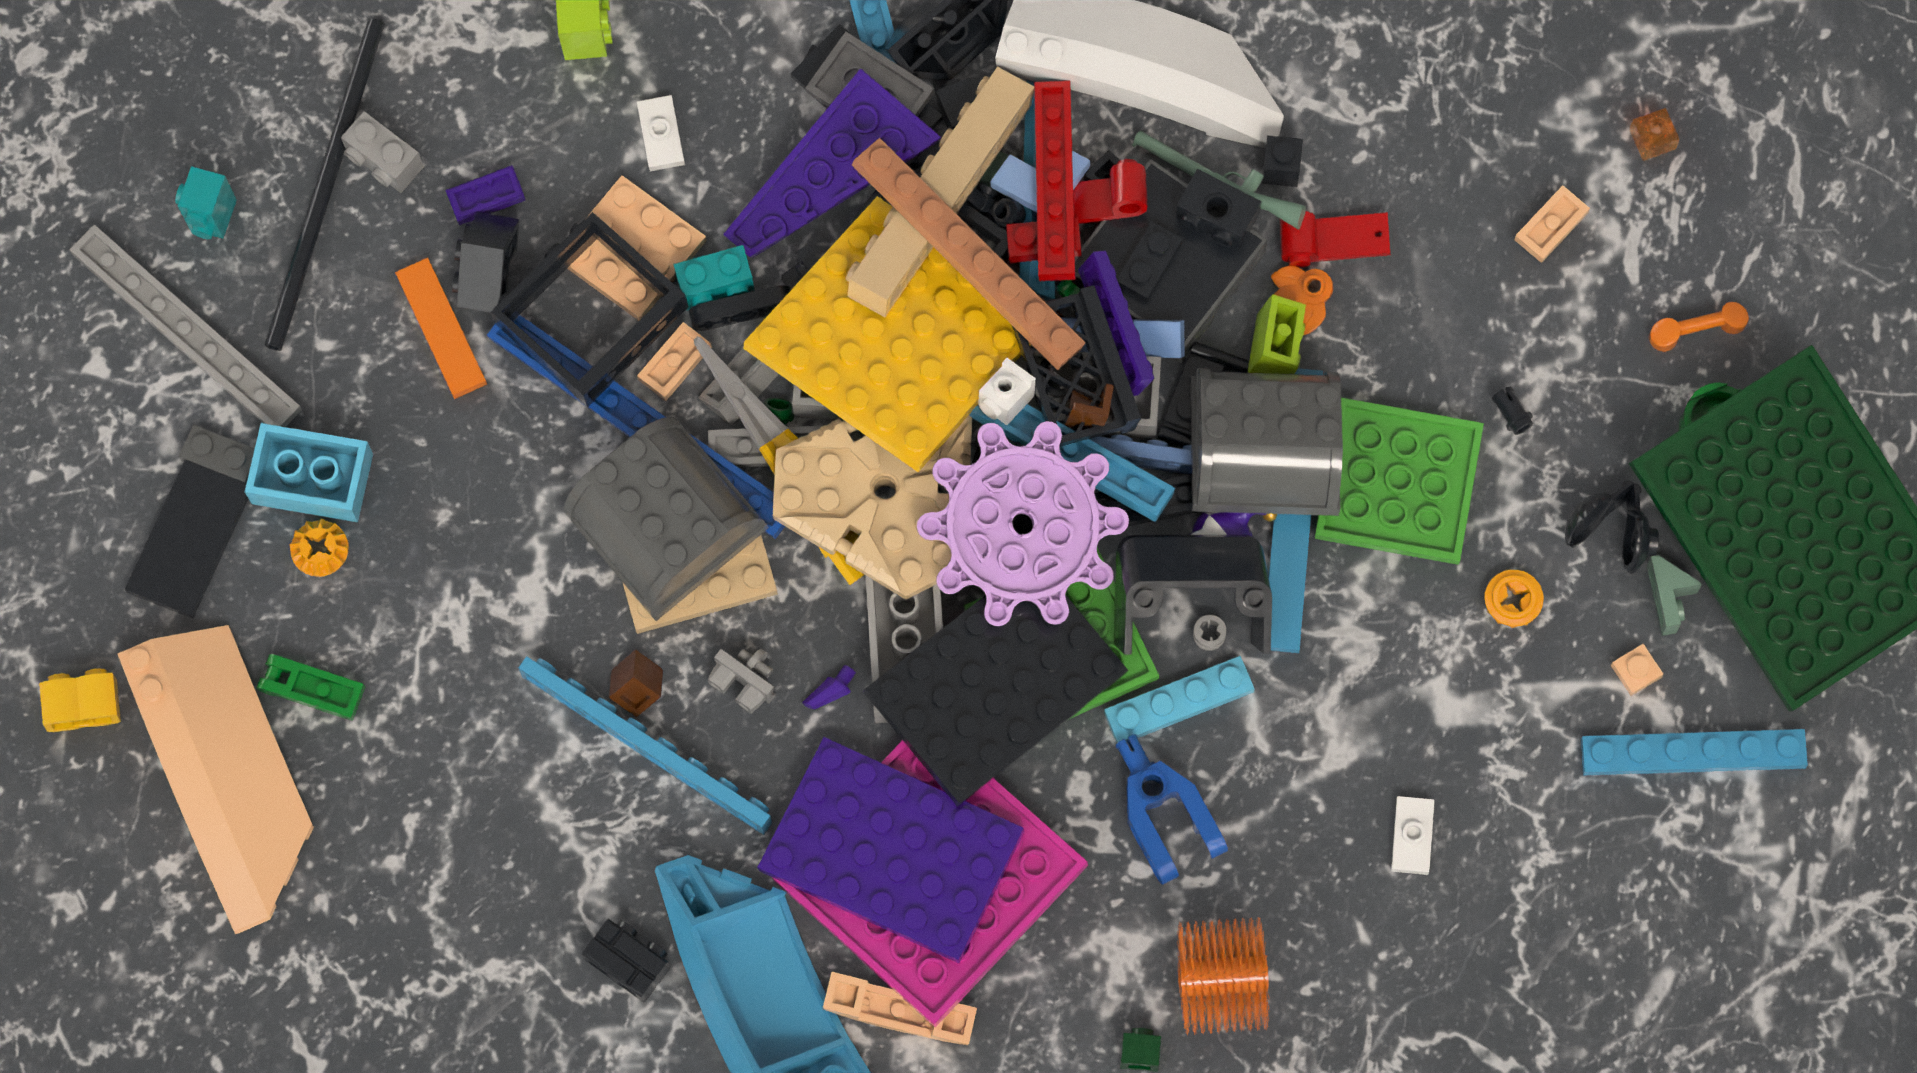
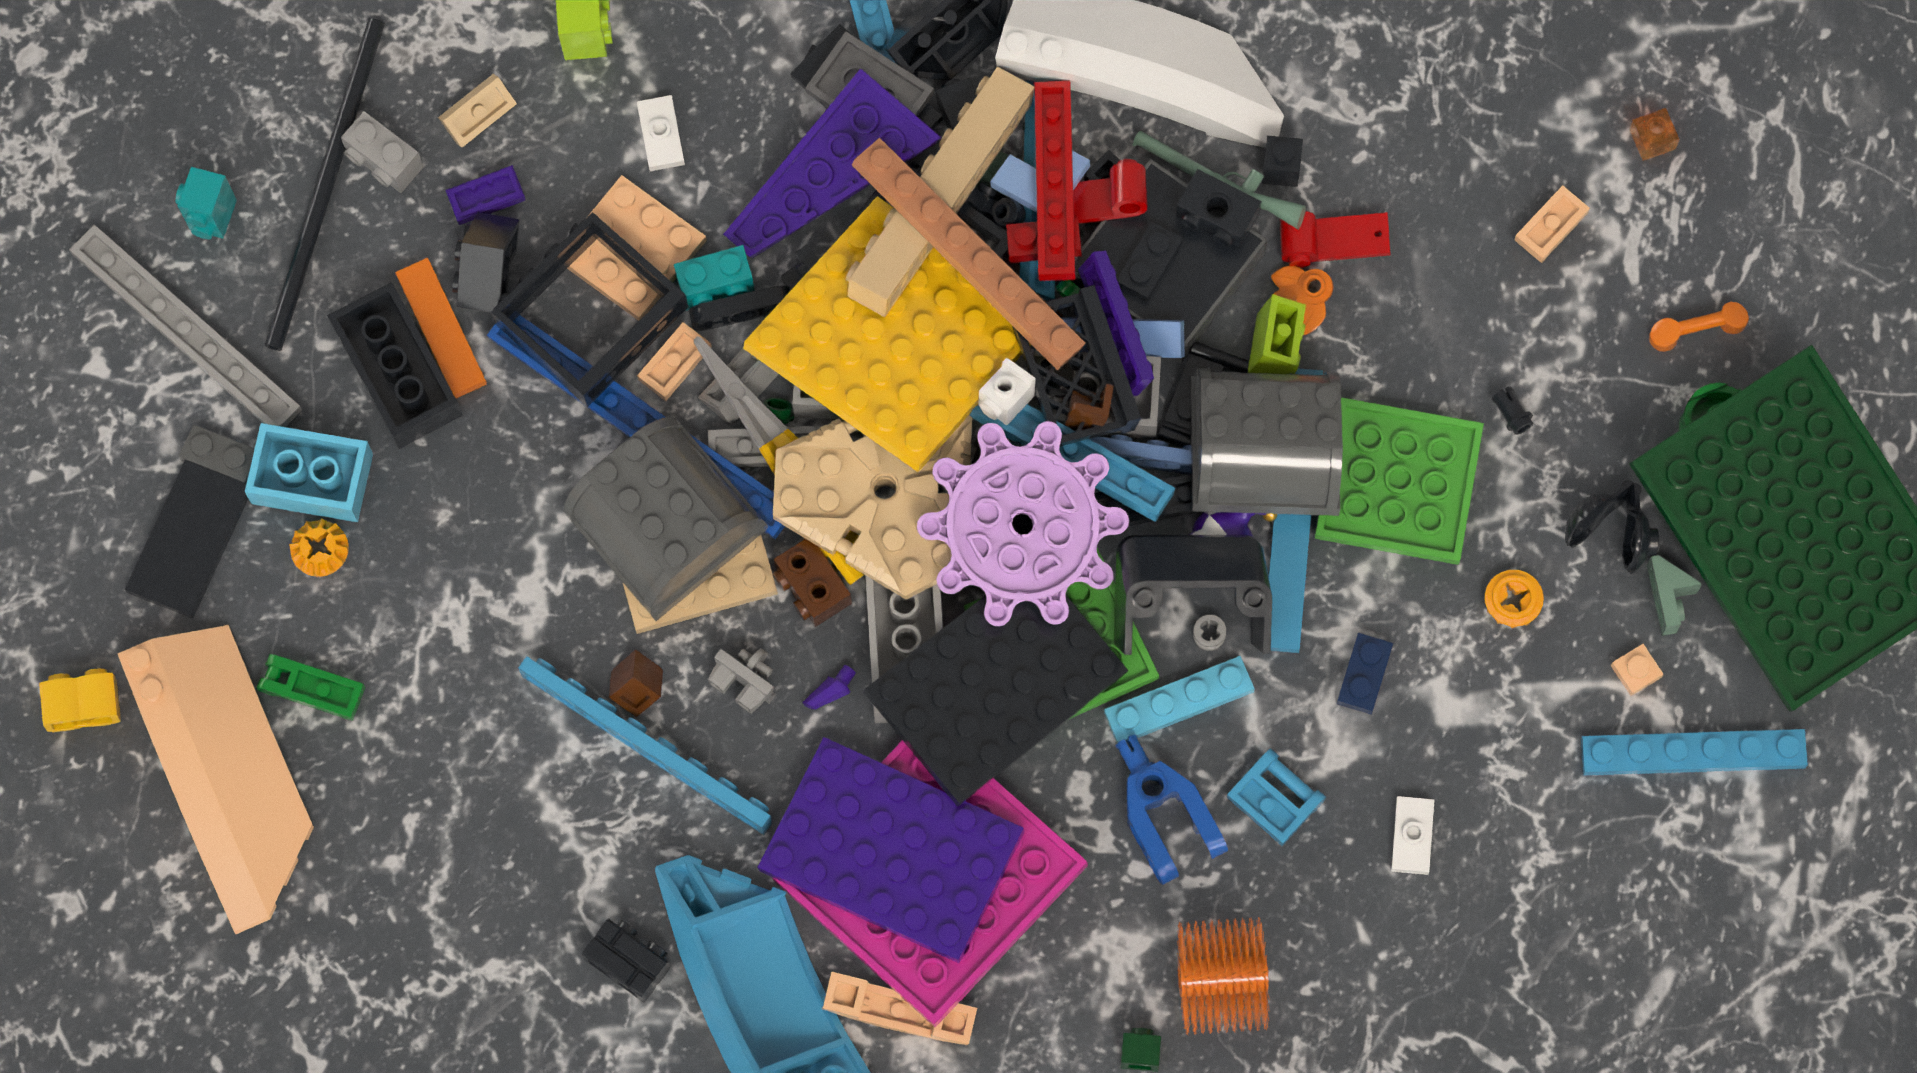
none -> black brick [327,282,463,449]
none -> tan plate [438,74,517,147]
none -> reddish brown brick [773,539,852,627]
none -> dark azure plate [1227,748,1326,846]
none -> dark blue plate [1337,633,1393,715]

